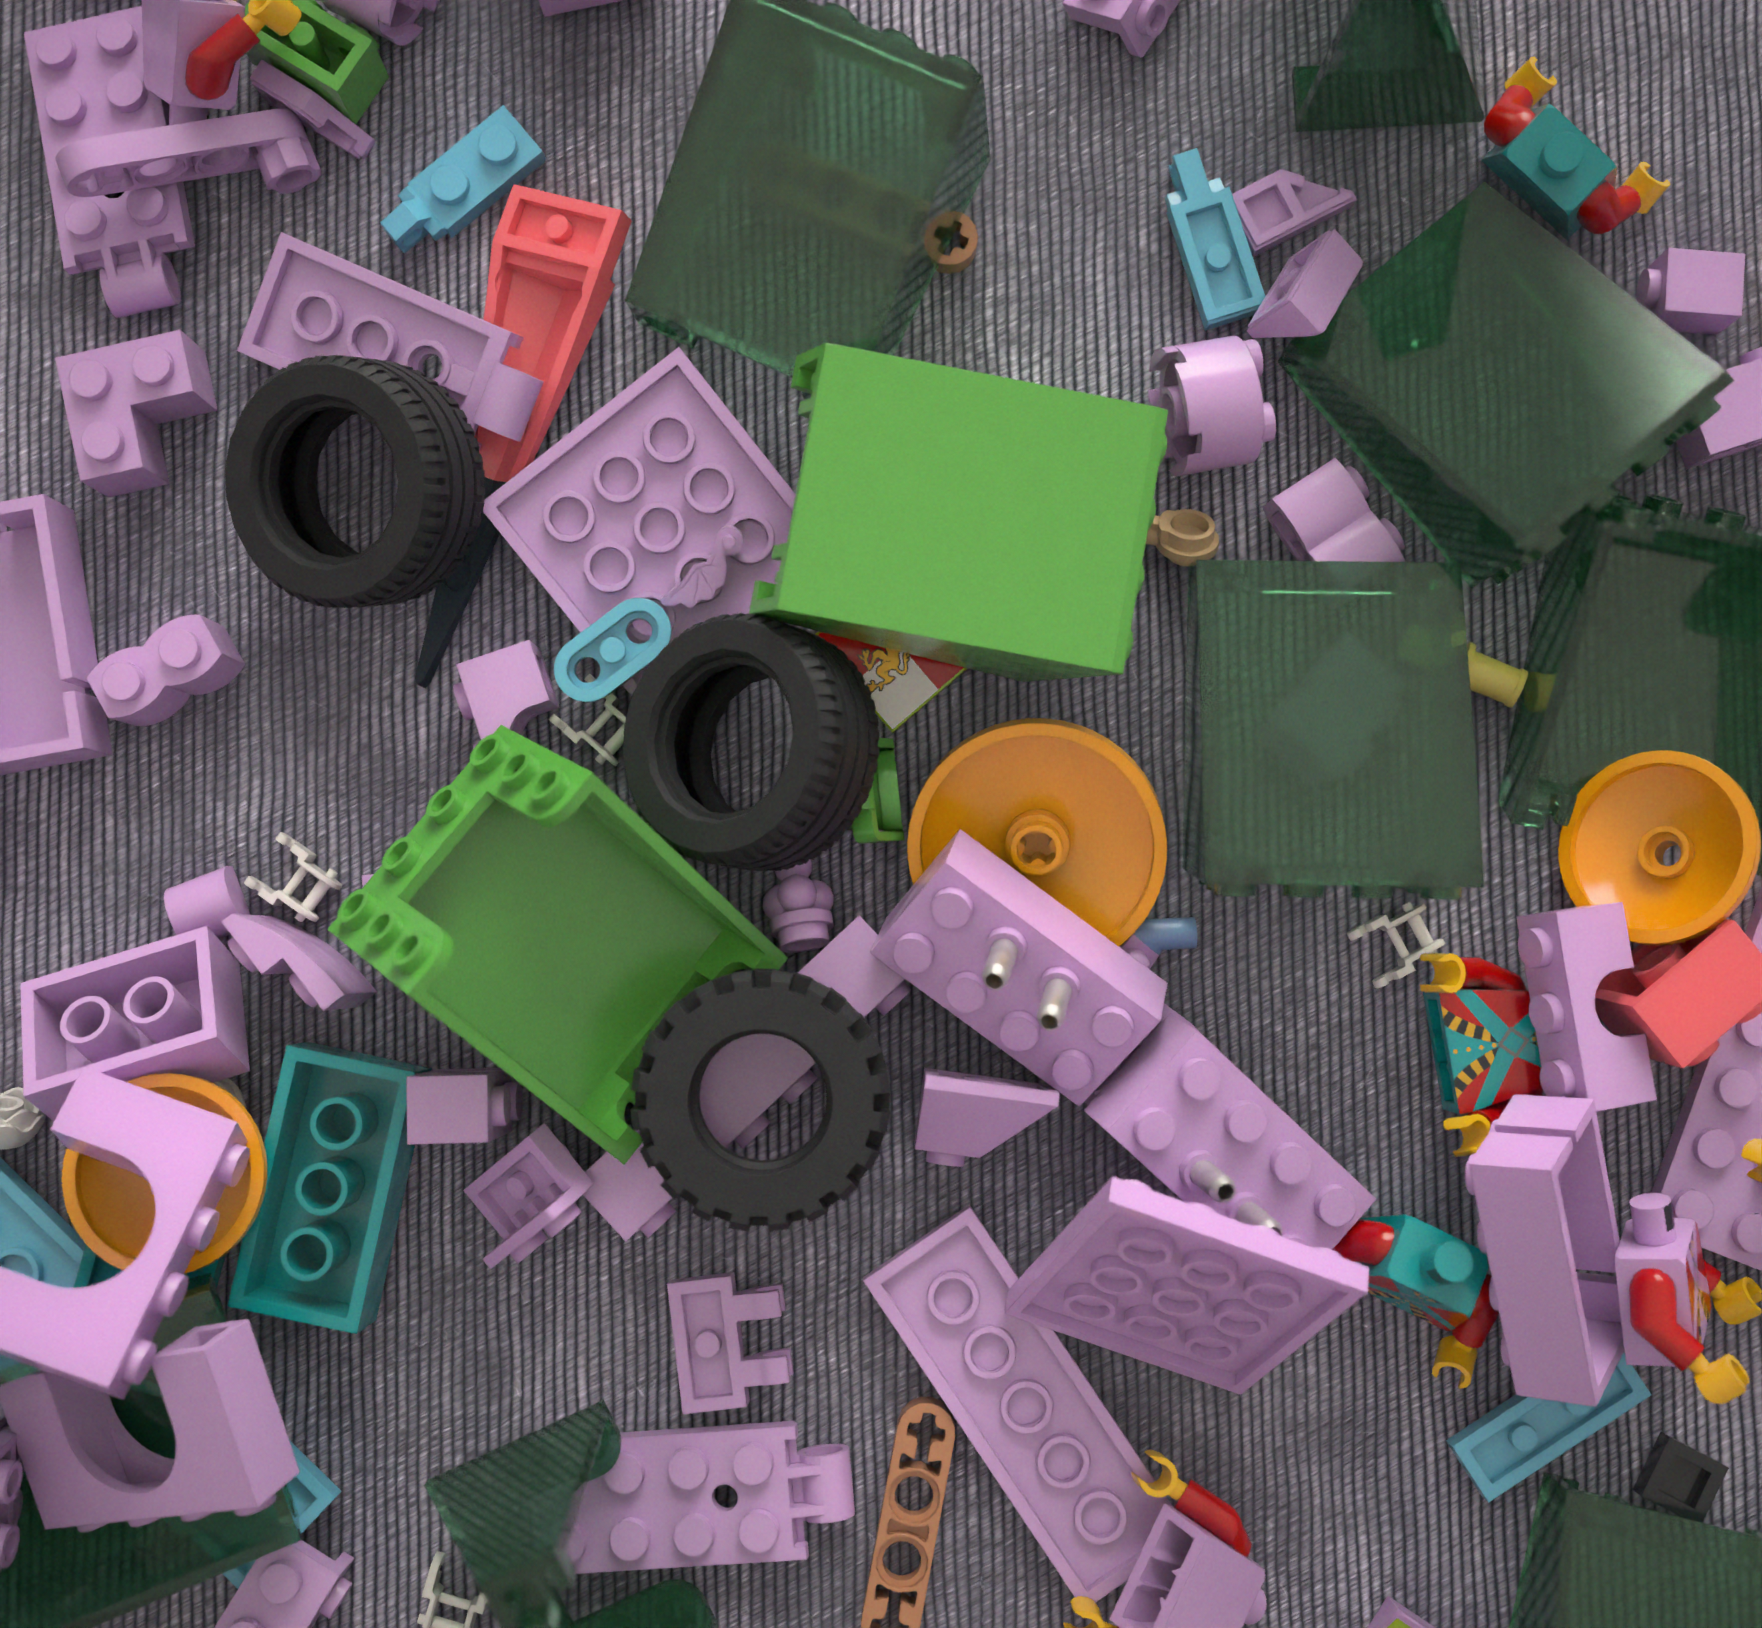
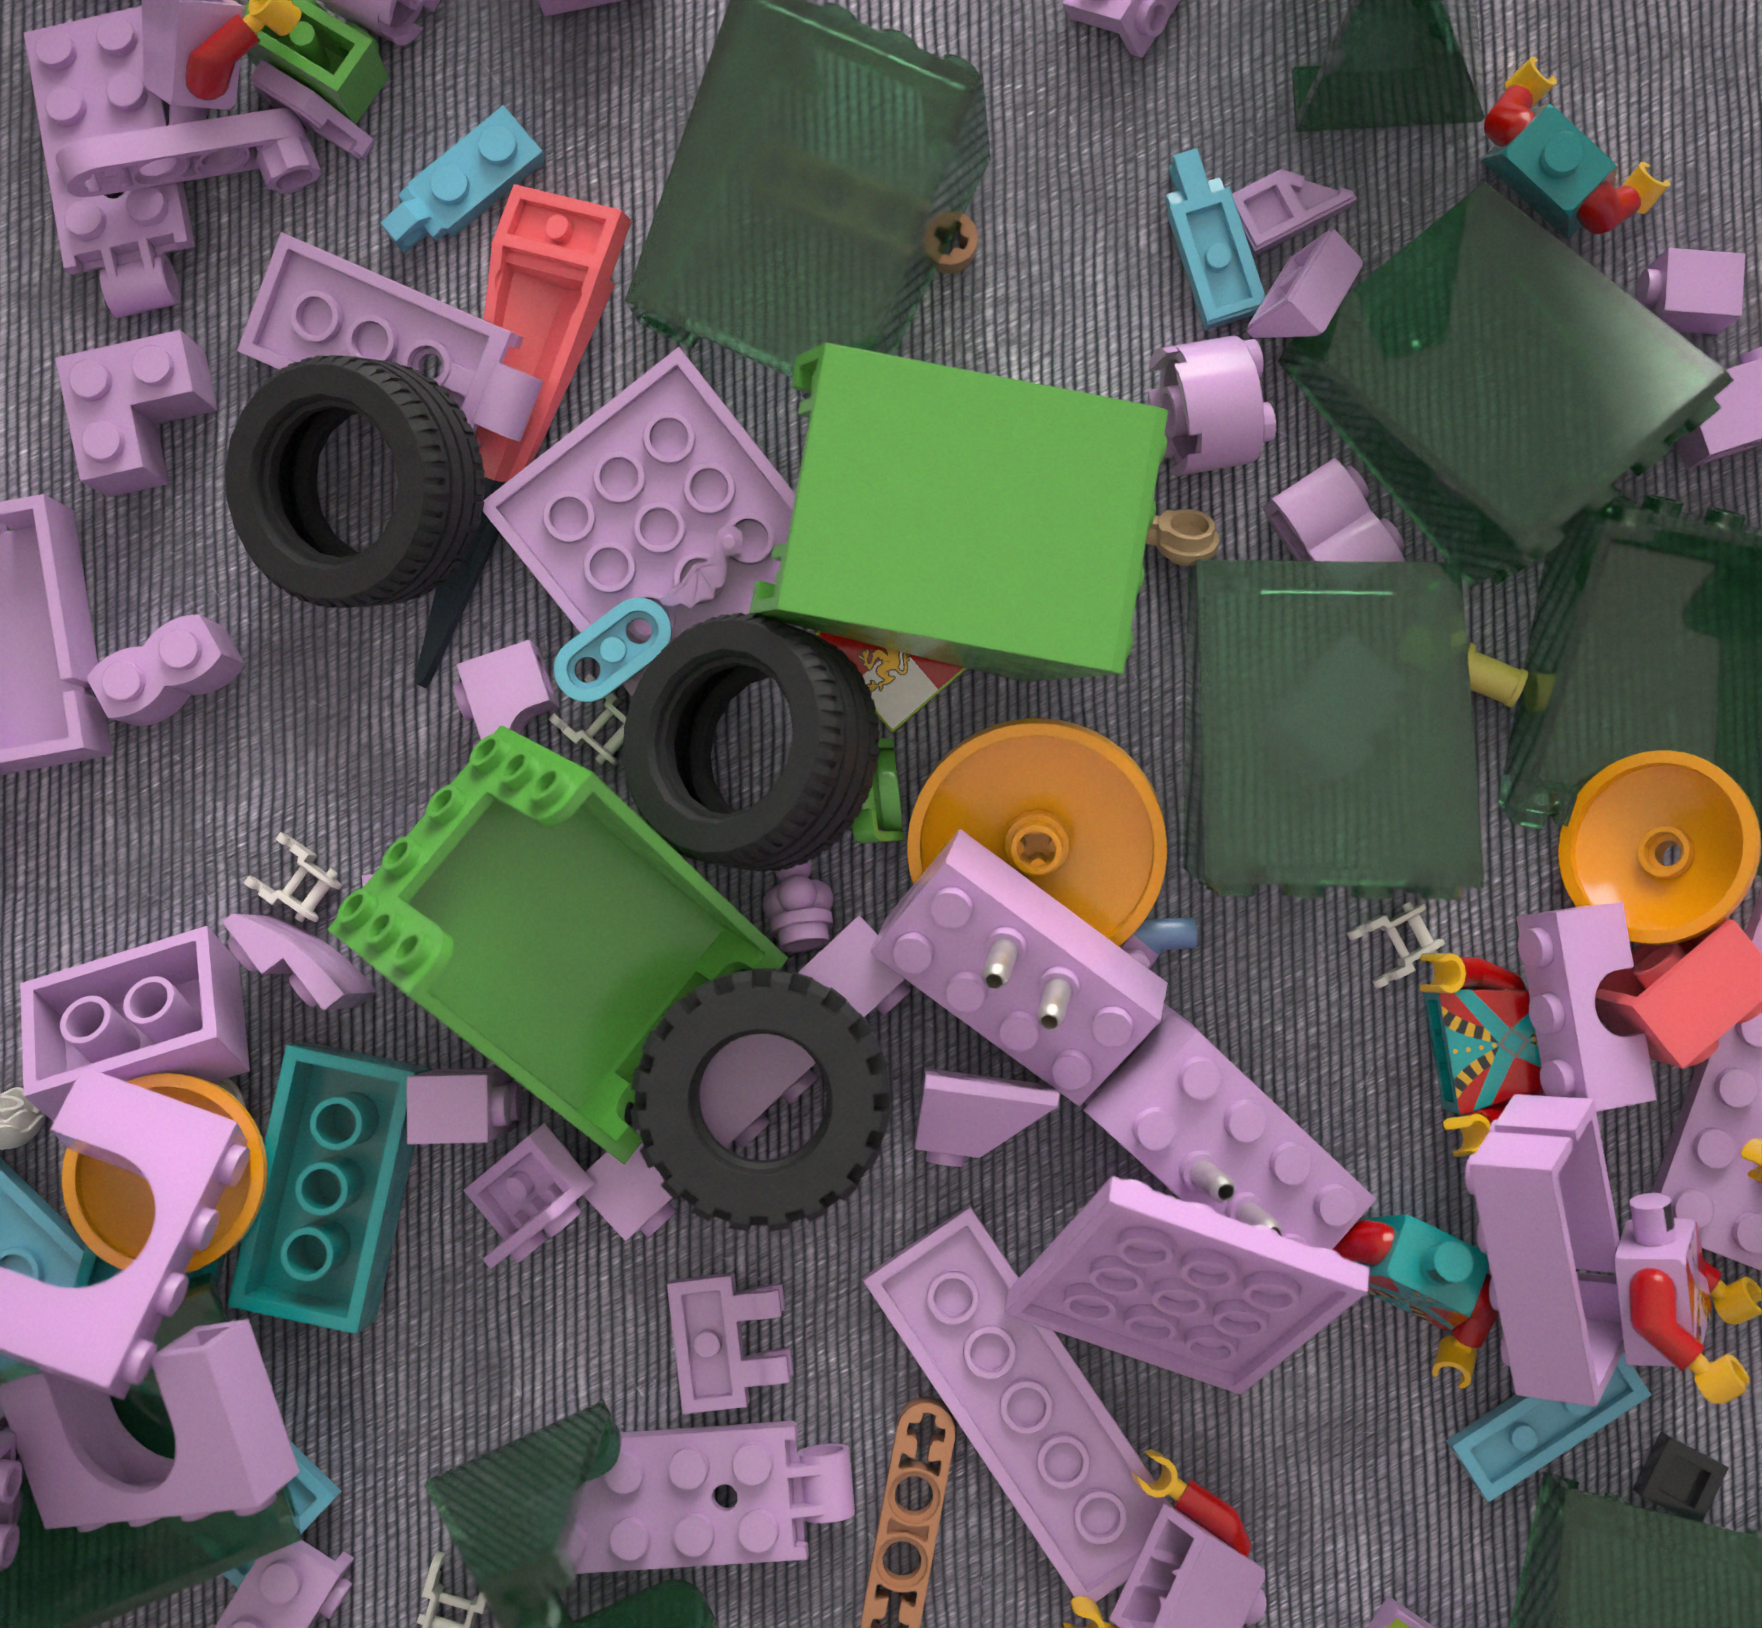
lavender brick [164,866,251,939] -> none

